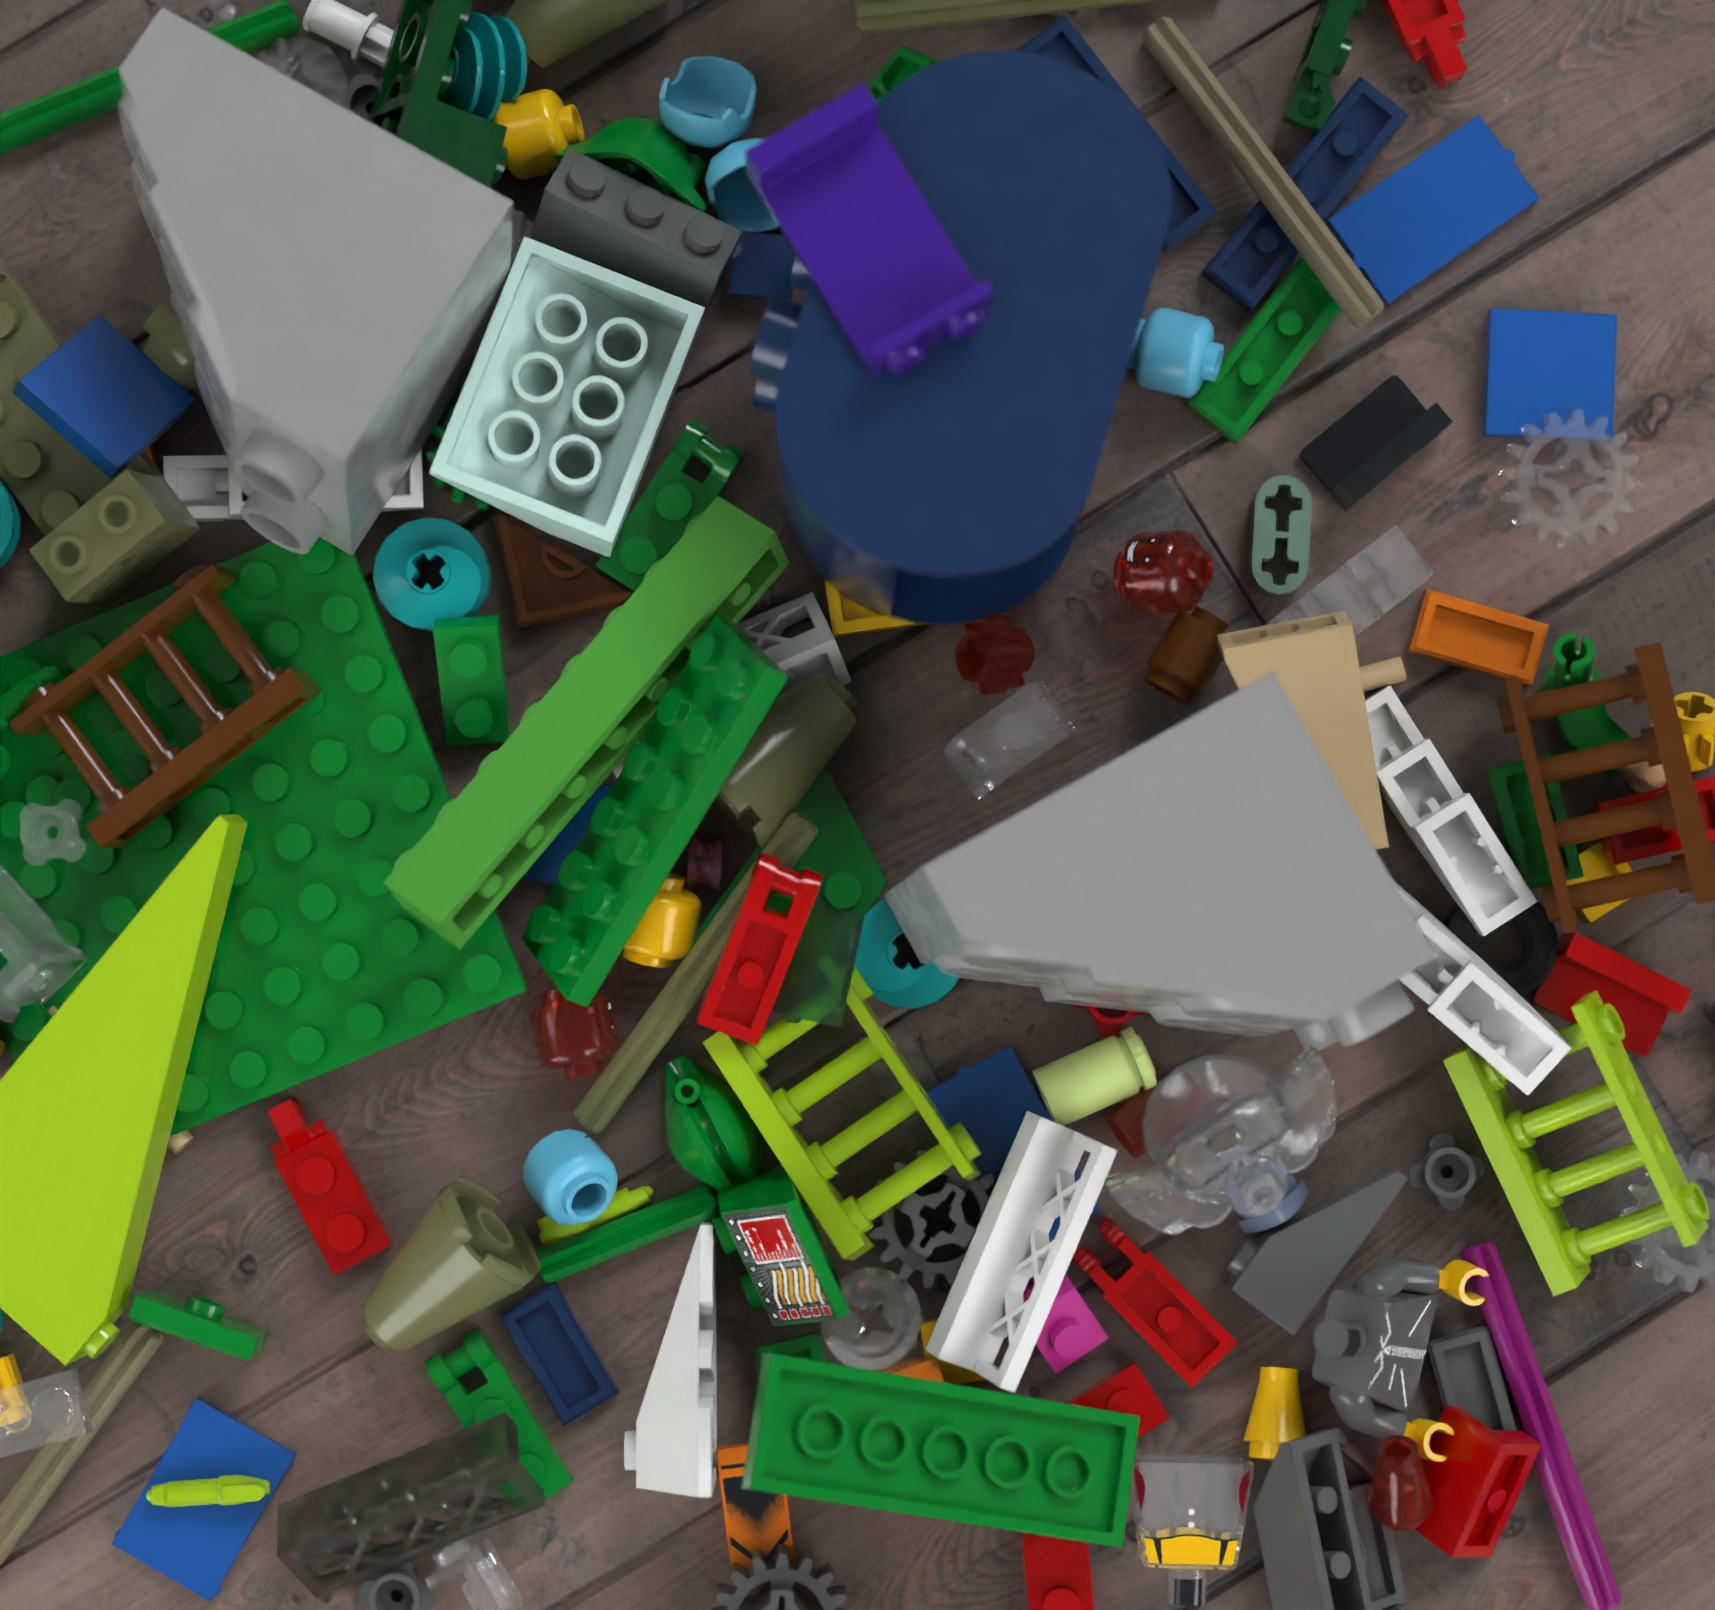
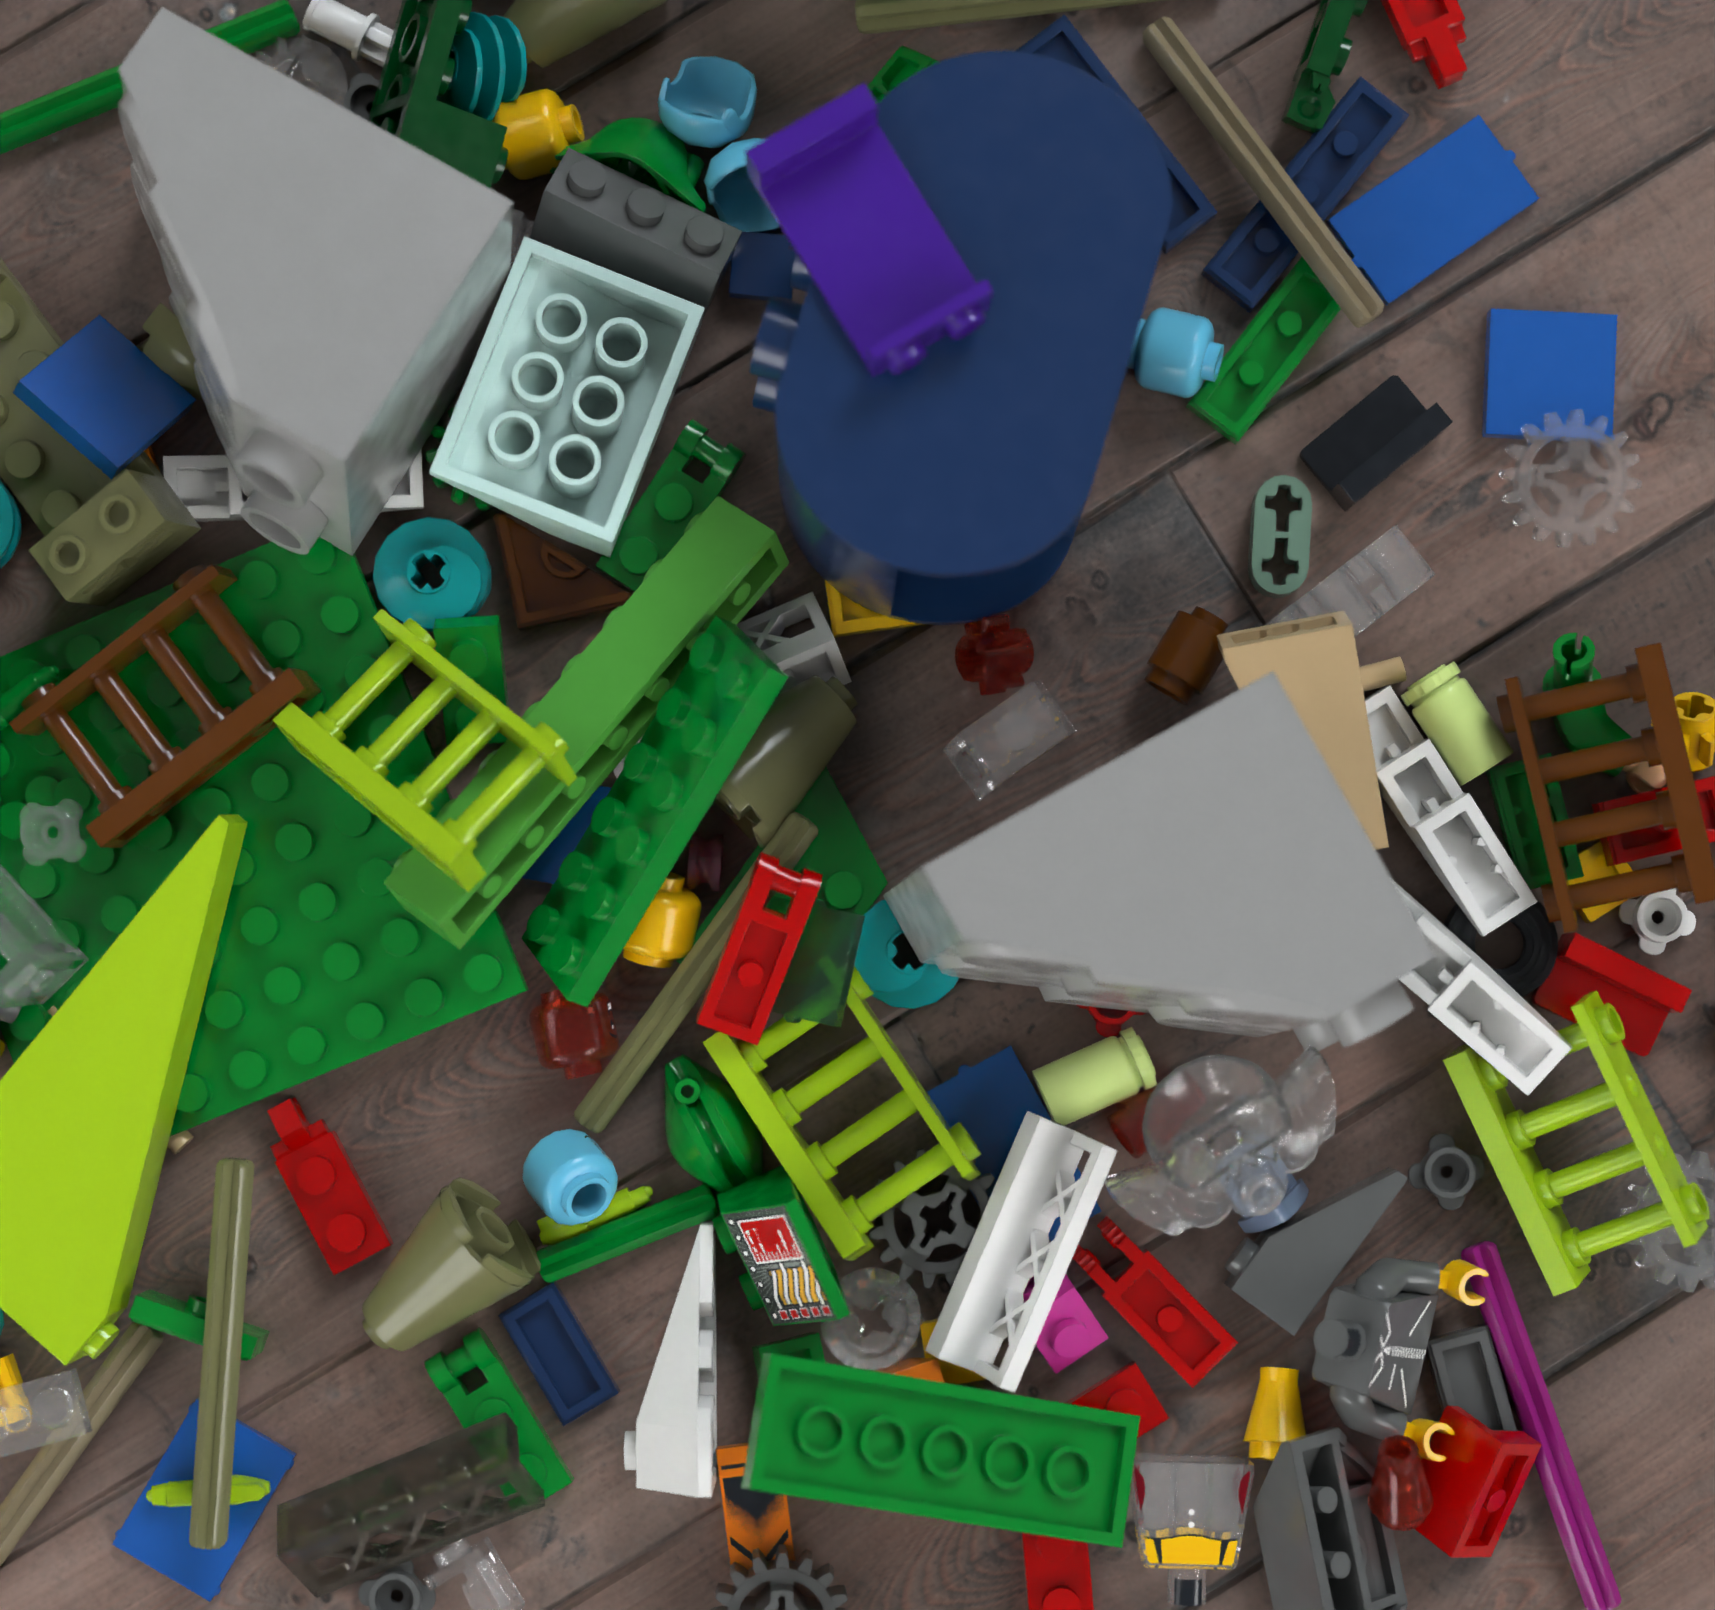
clear red head [1113,530,1213,614] -> none
orange tile [1406,589,1549,687] -> none
none -> olive axle [189,1158,255,1550]
none -> lime fence [273,609,578,893]
none -> yellowish green piece [1400,661,1514,786]
none -> white plate [1619,888,1696,955]

